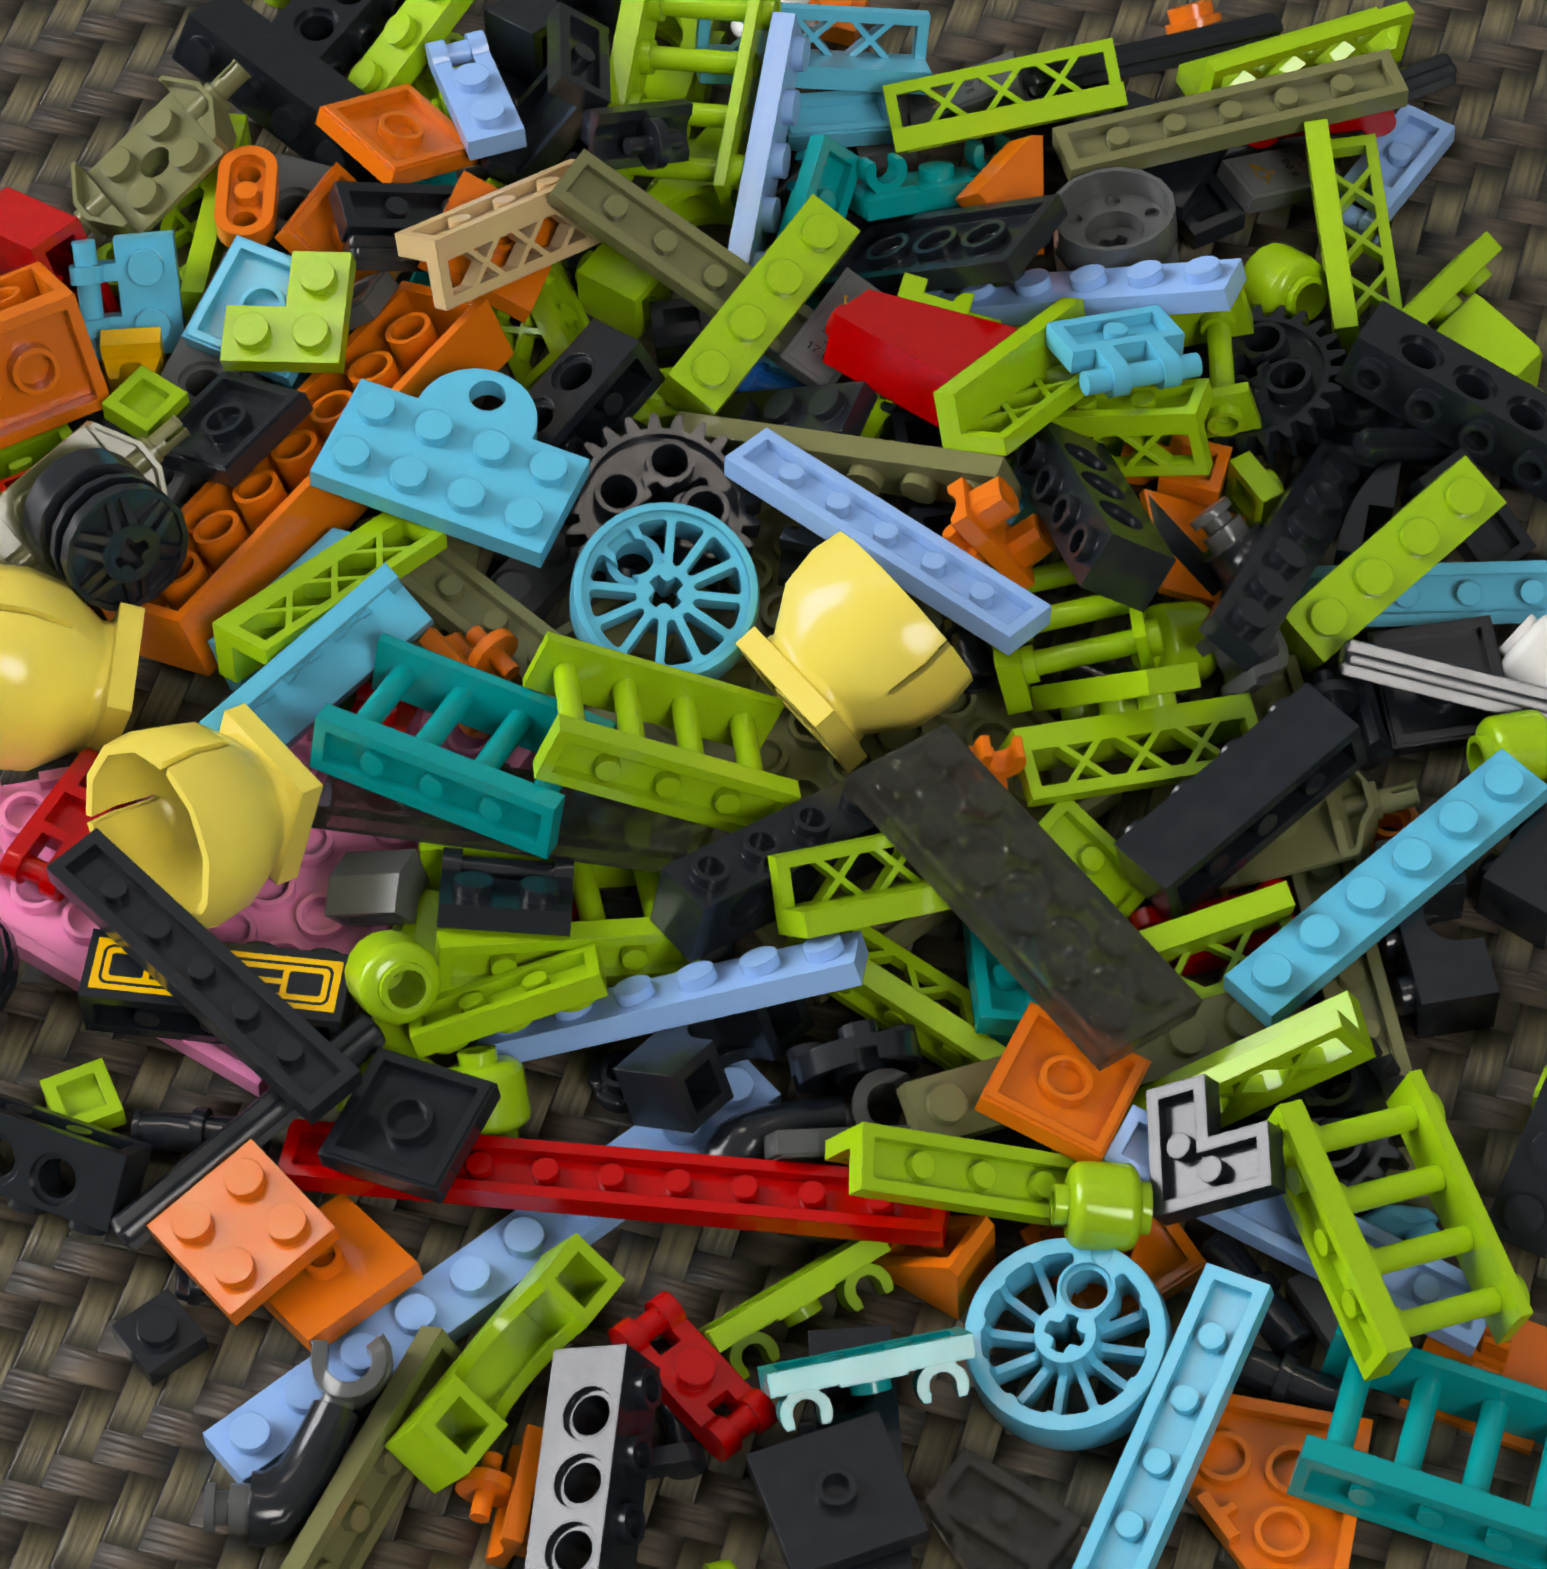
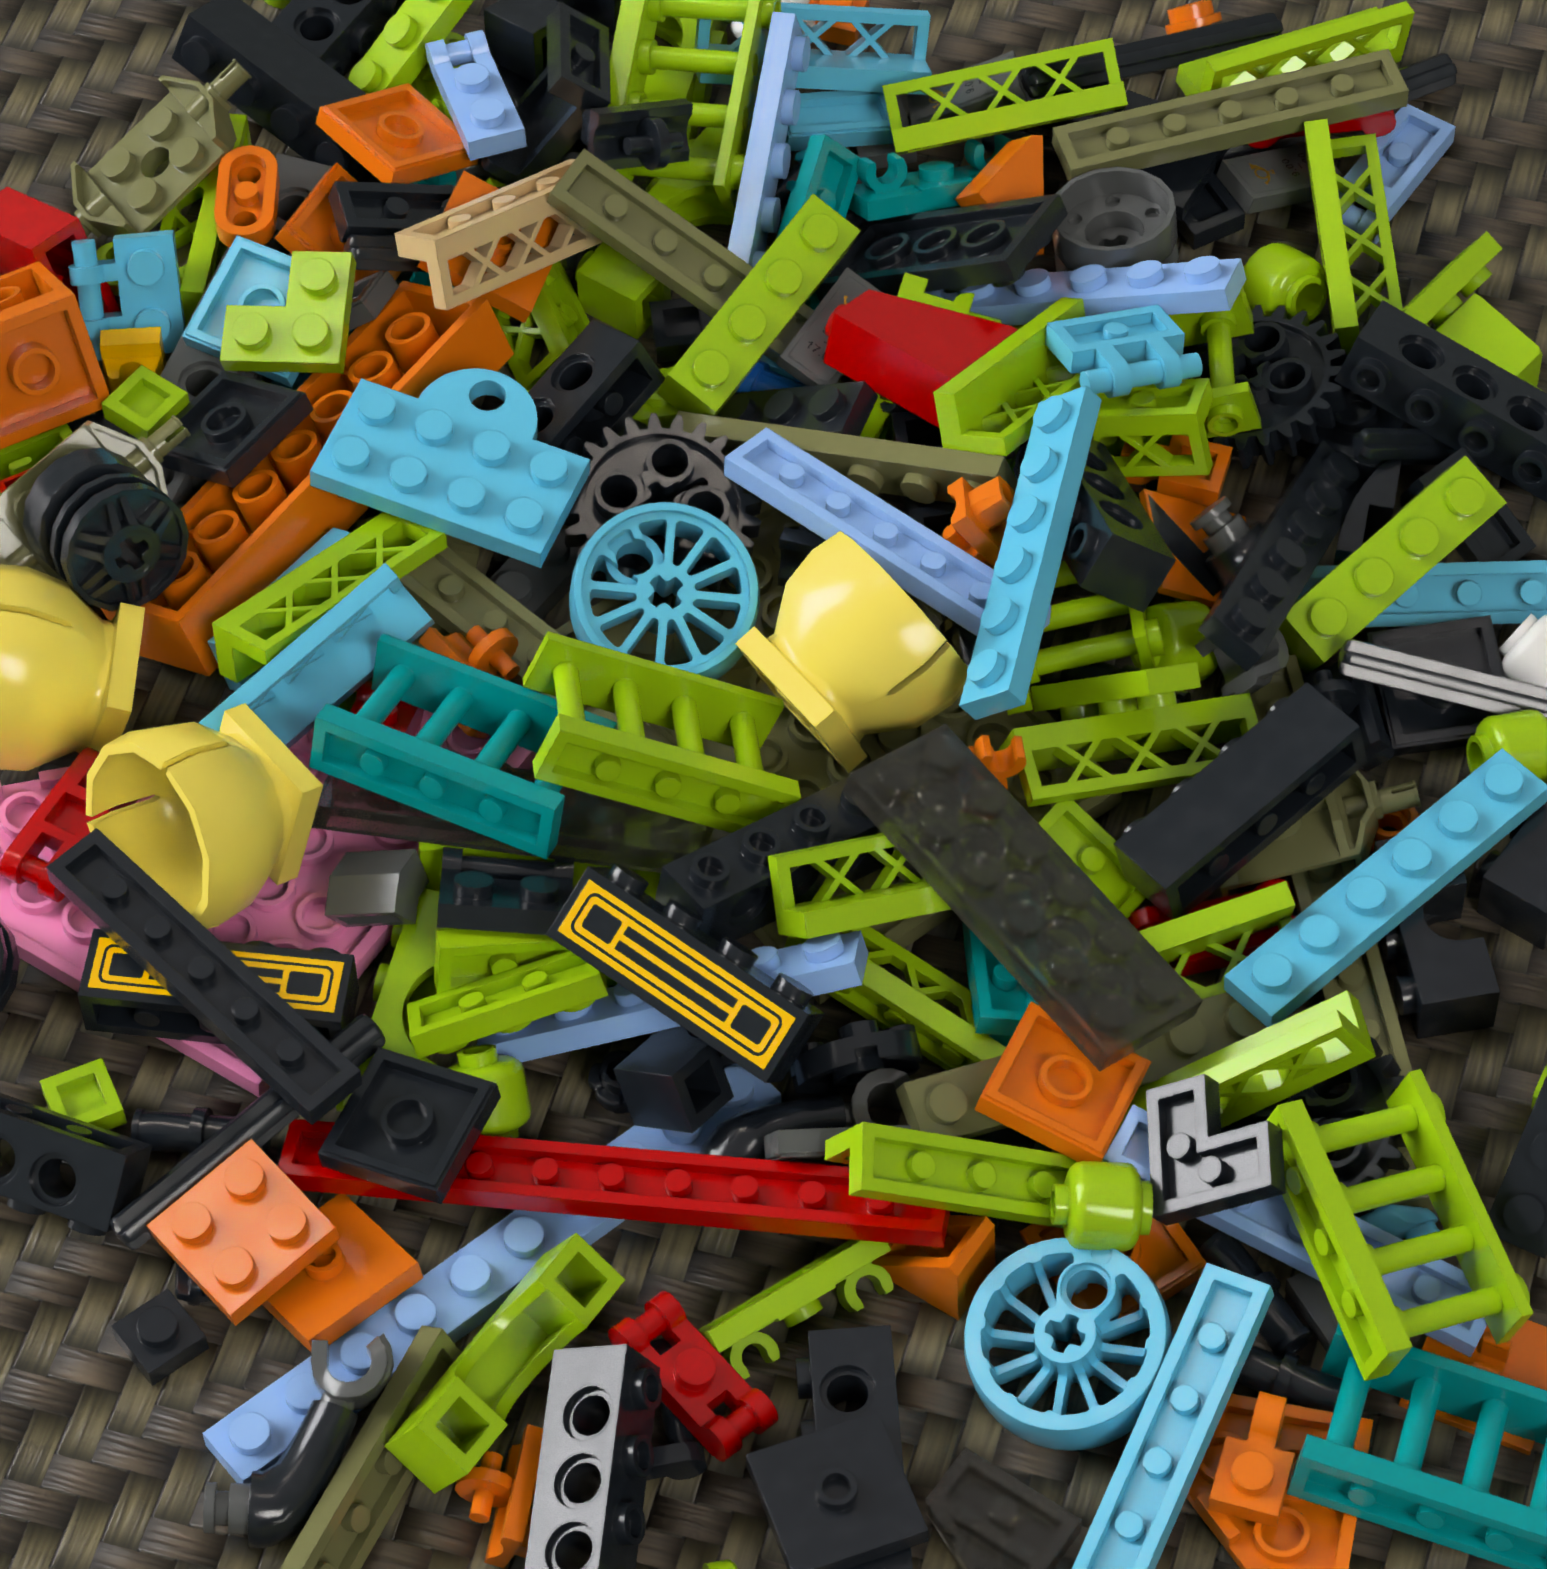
lime head [344,929,441,1025] -> none
plate [757,1326,977,1432] -> none
lime plate [1225,451,1285,526] -> none
none -> brick [546,863,825,1083]
none -> medium azure plate [959,385,1102,720]
none -> orange plate [1208,1391,1295,1528]

